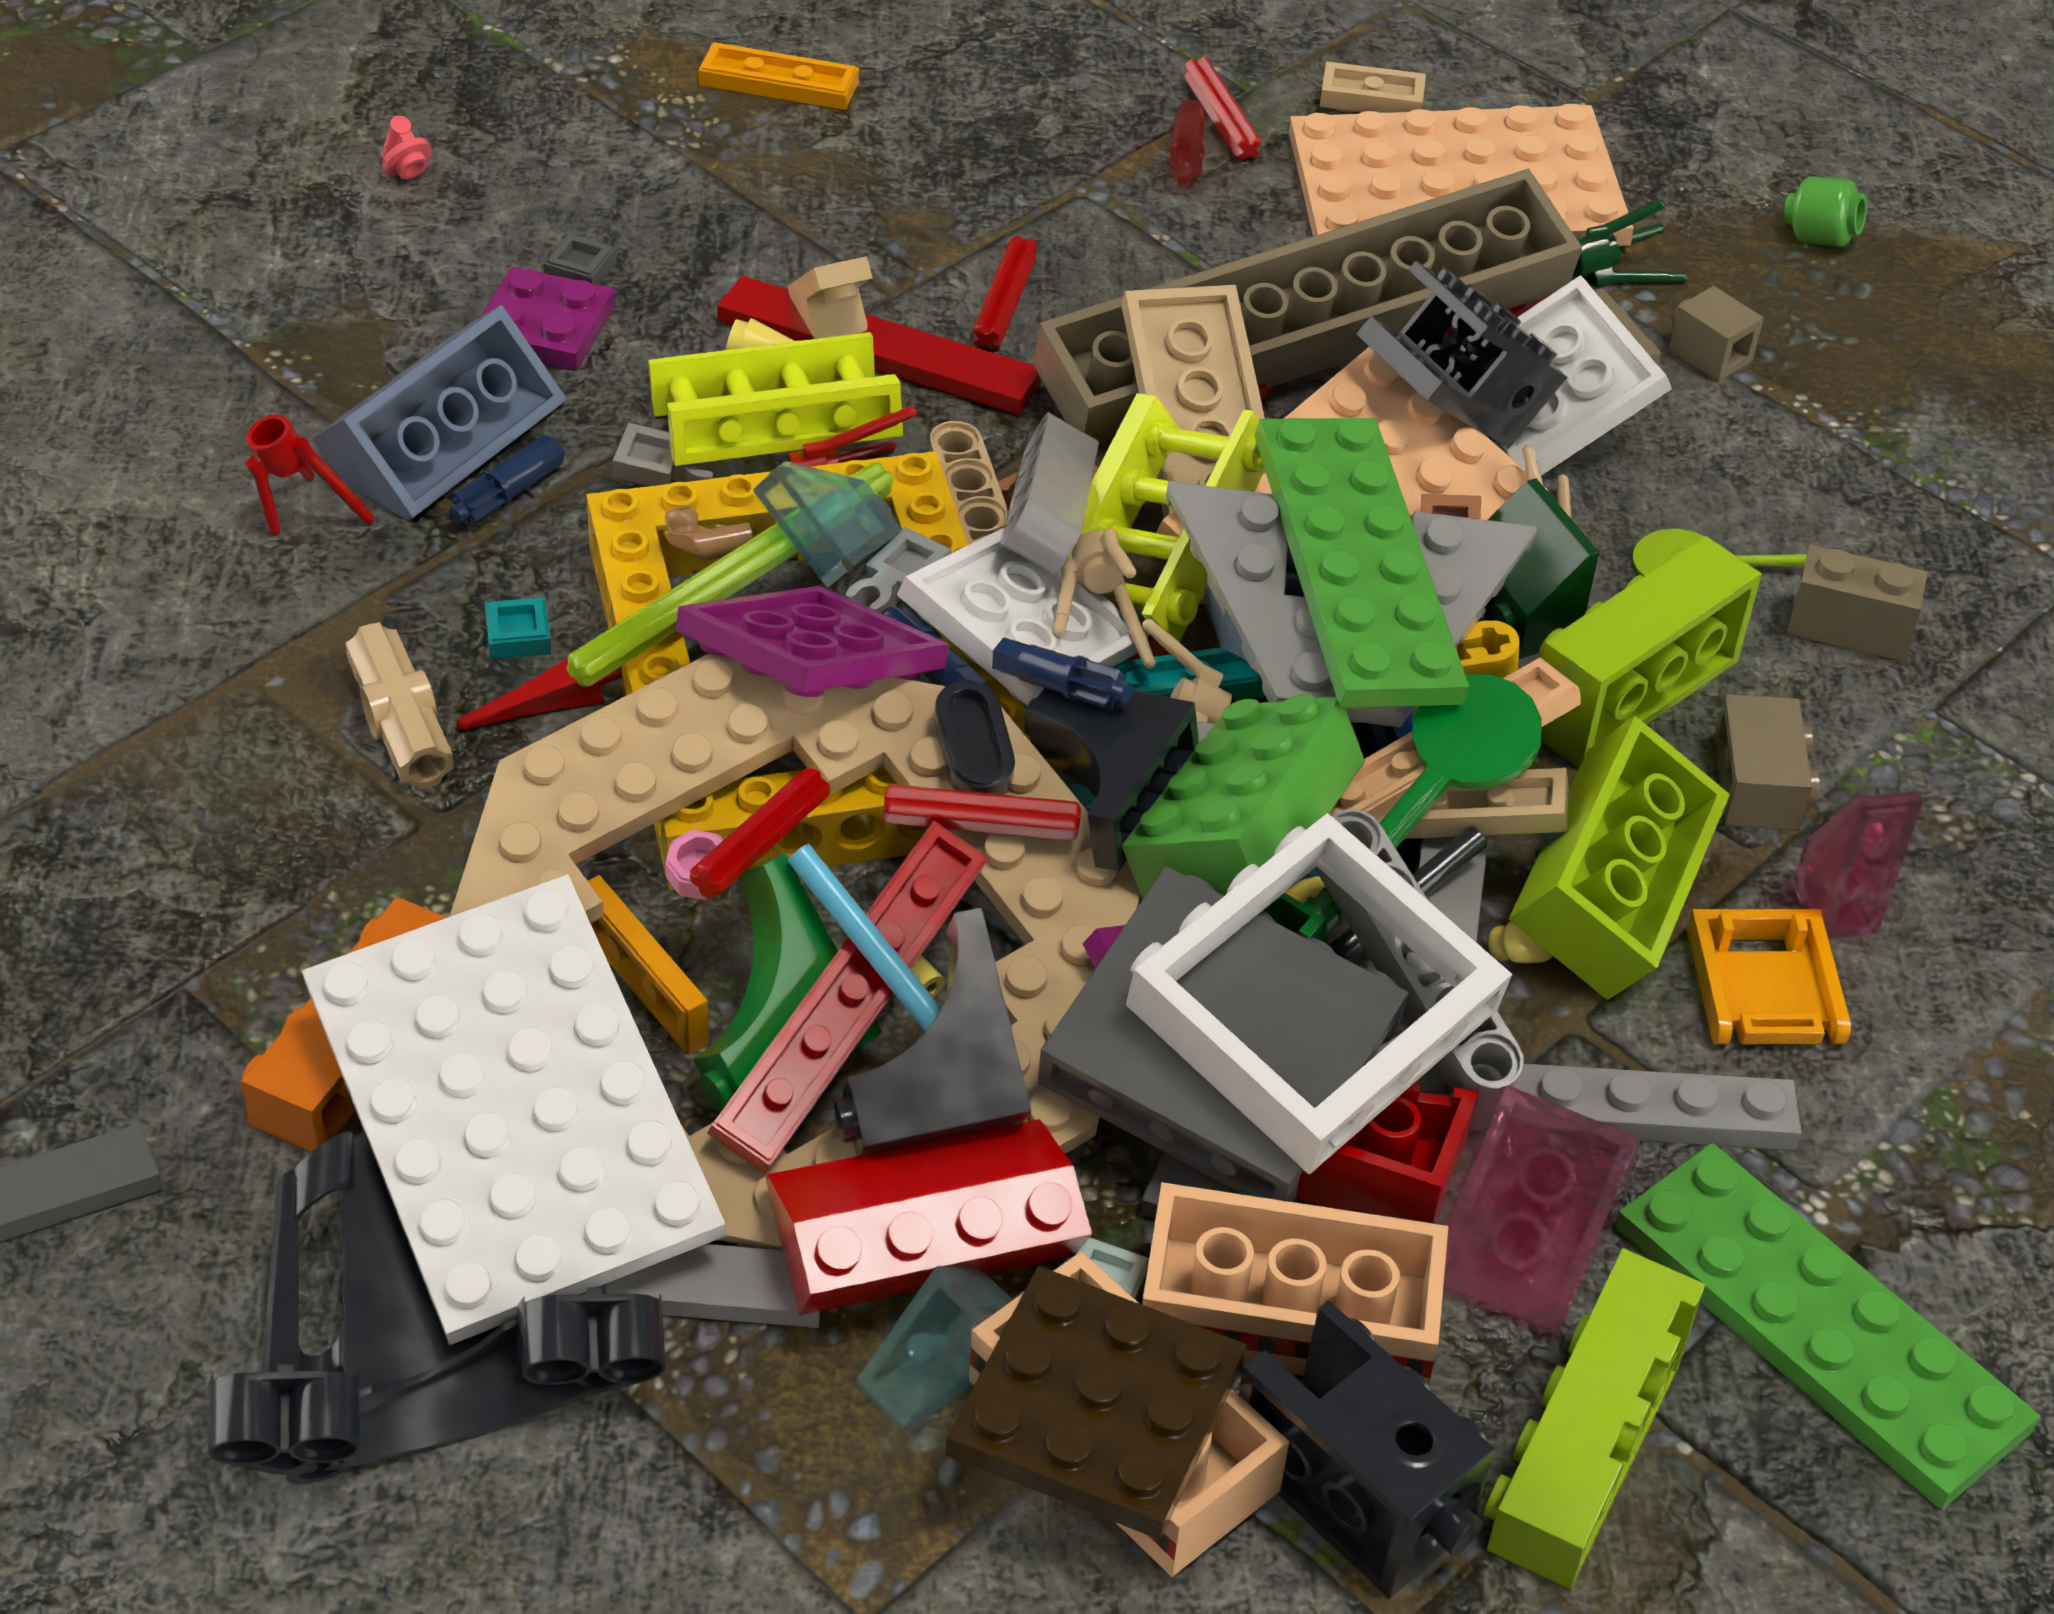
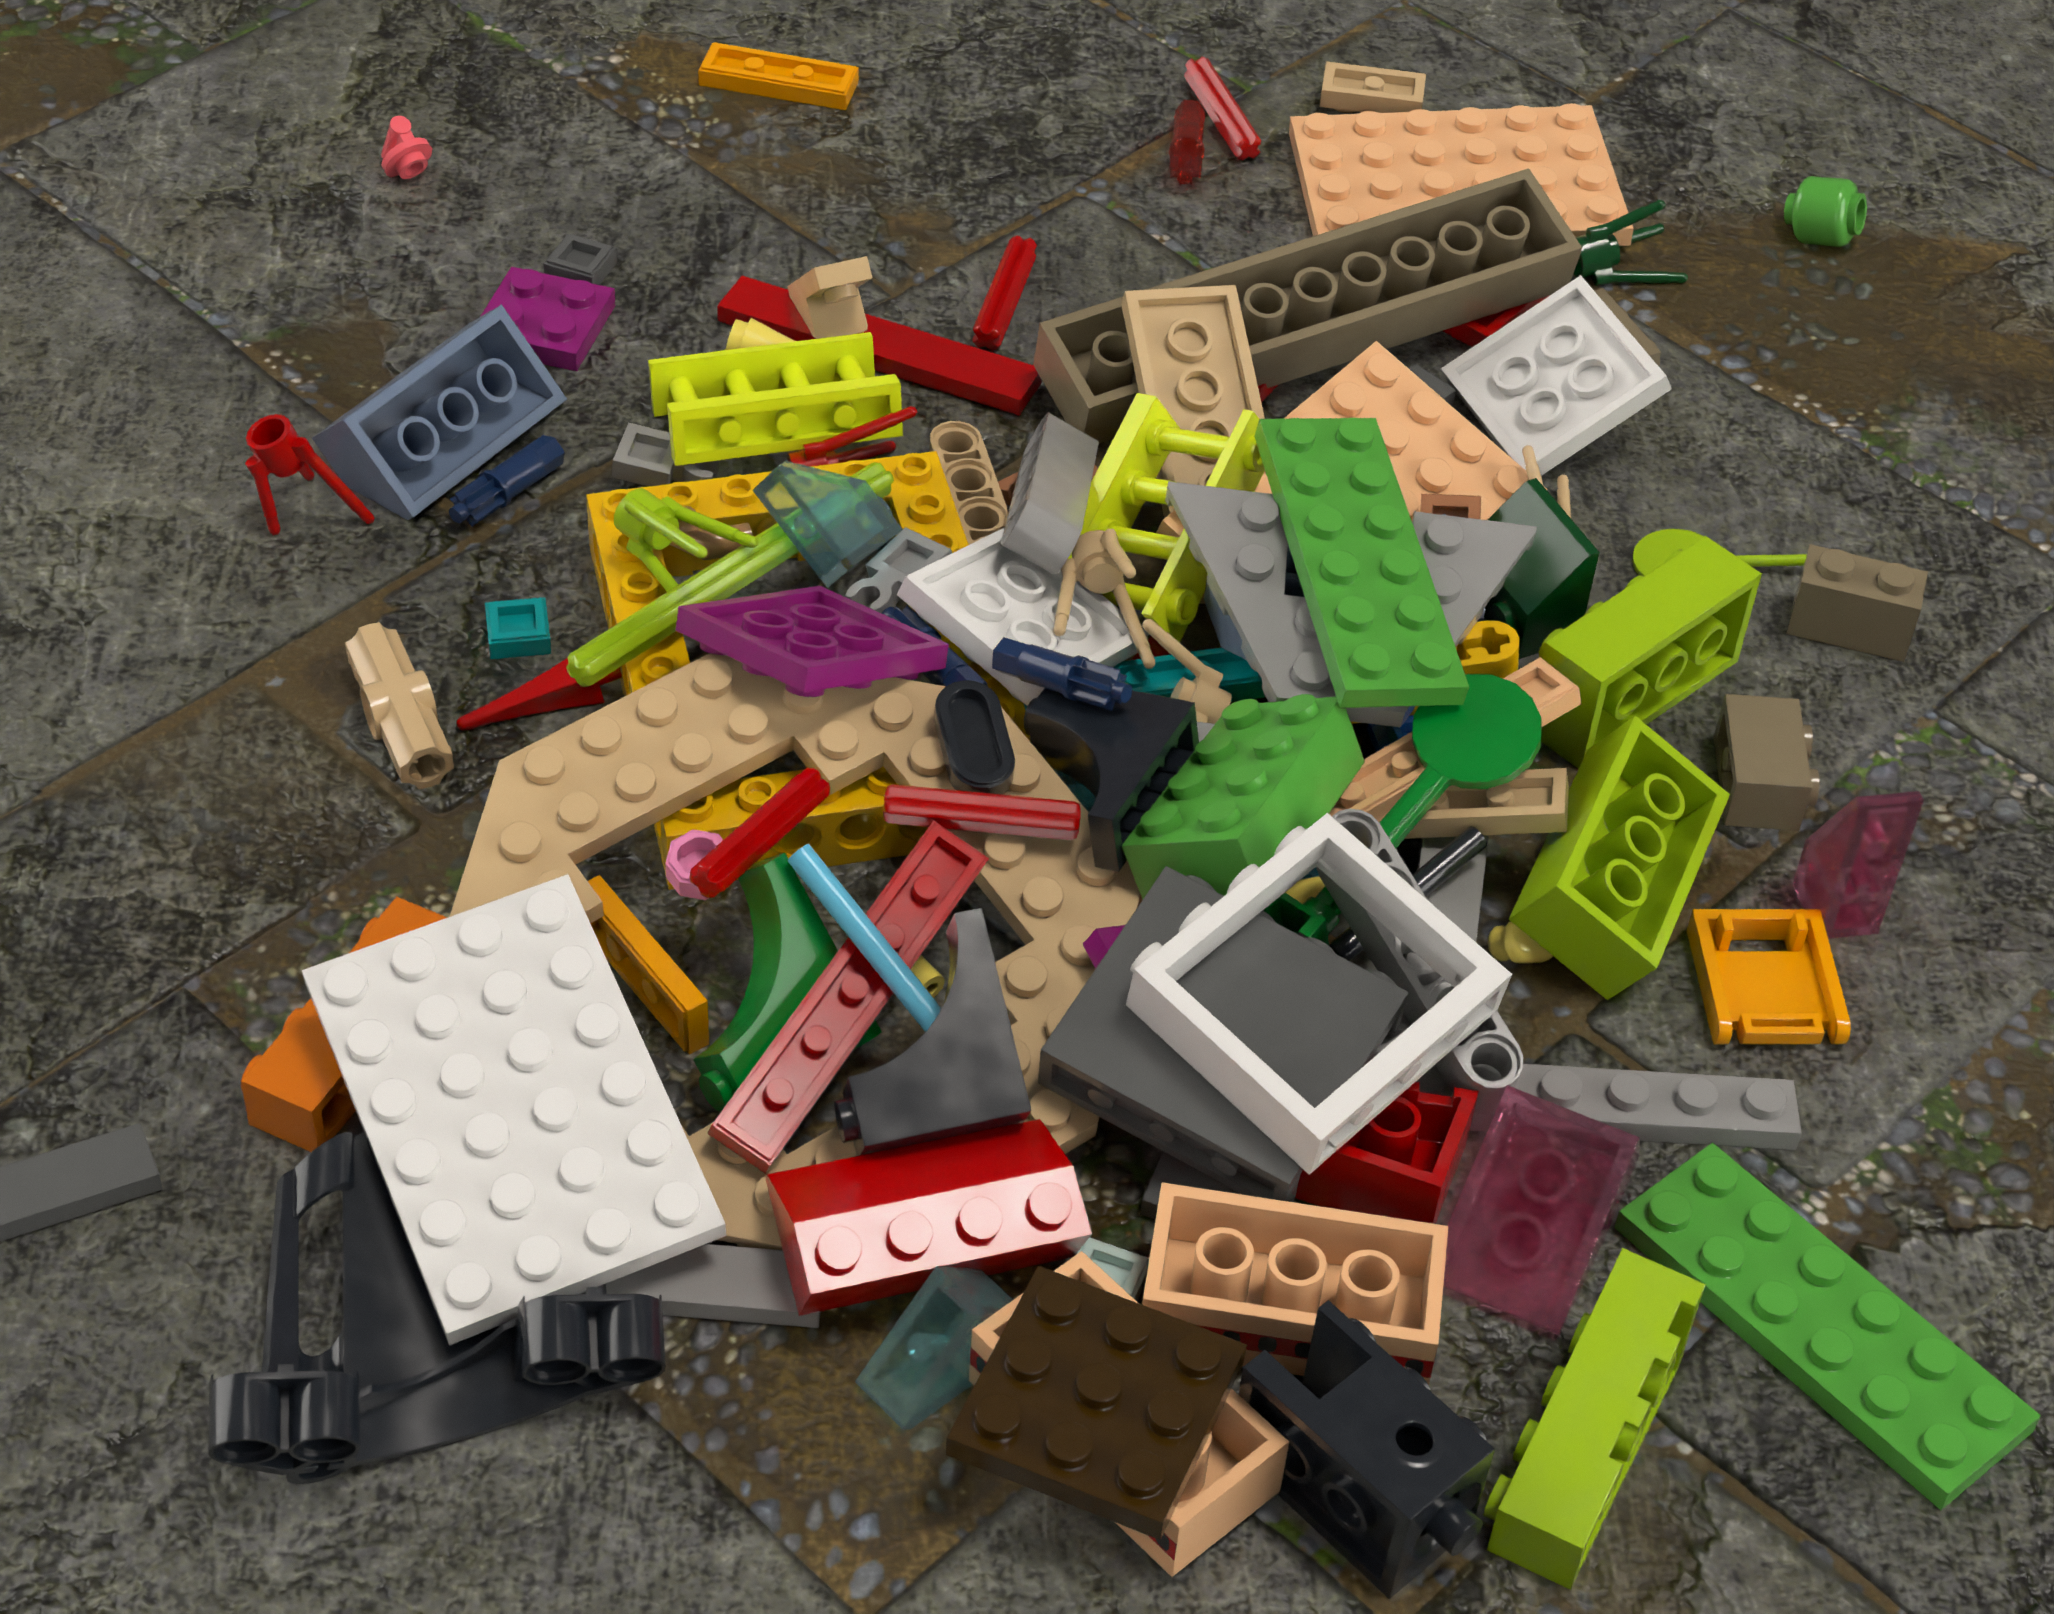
black torso [1357,261,1568,448] -> none
dark tan brick [1668,285,1764,382] -> none
none -> lime plant [614,488,758,592]

